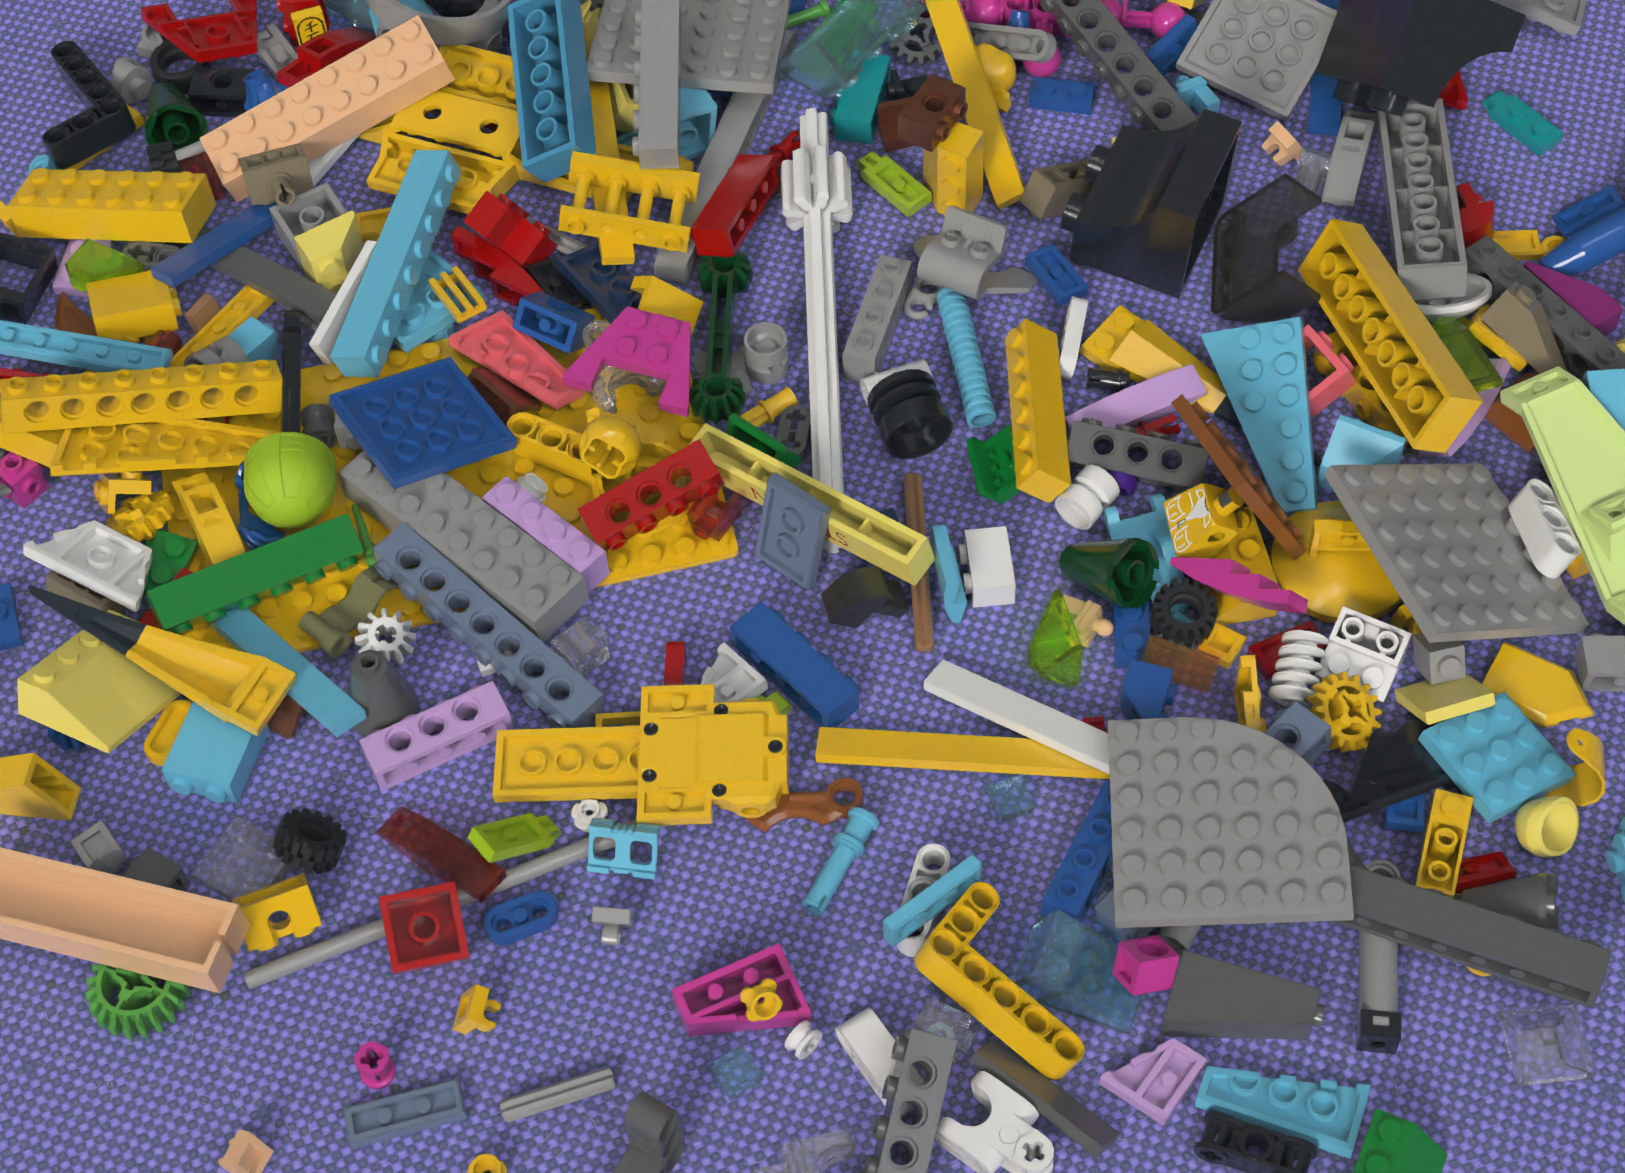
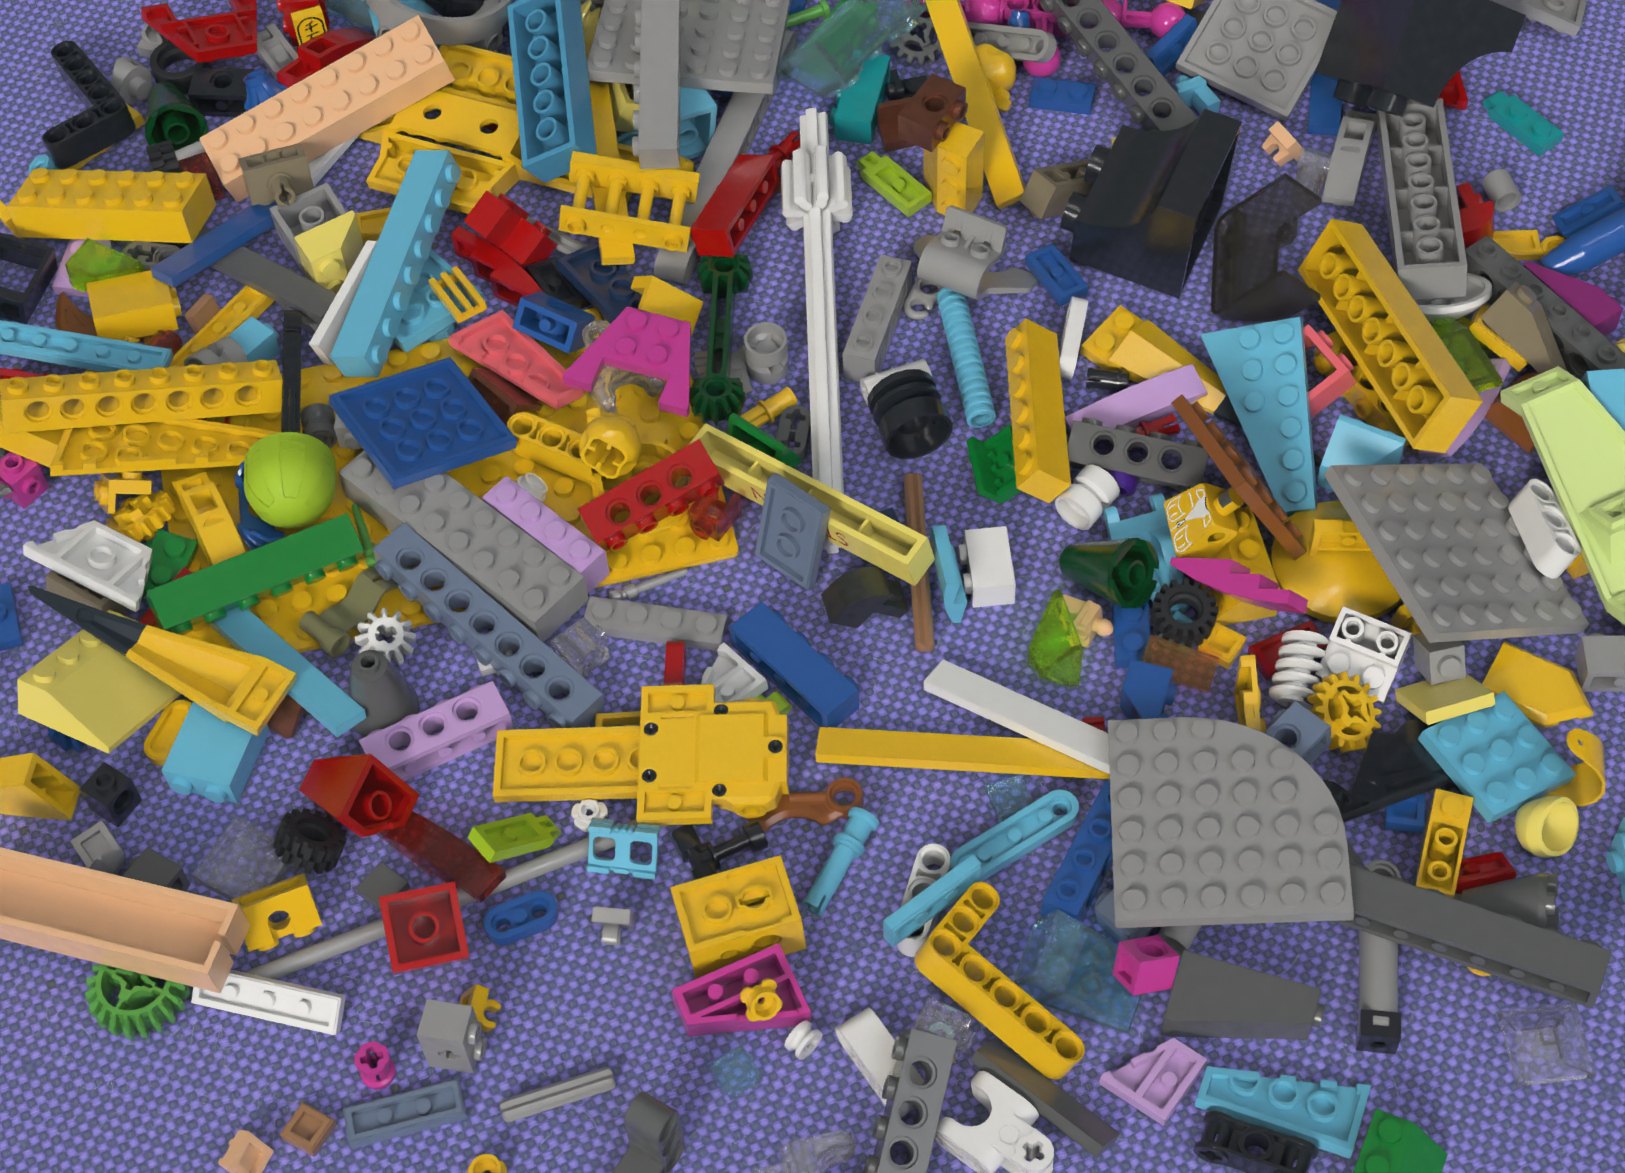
none -> black brick [79,762,142,827]
none -> white tile [191,970,346,1035]
none -> medium nougat tile [279,1102,337,1157]
none -> red slope [299,754,420,837]
none -> dark grey tile [355,862,410,911]
none -> light grey brick [417,999,487,1074]
none -> light grey plate [582,596,728,651]
none -> light grey piece [609,568,688,600]
none -> yellow piece [670,855,807,979]
none -> black bar [671,820,768,880]
none -> medium azure plate [950,790,1079,882]
none -> light grey beam [1482,169,1522,212]

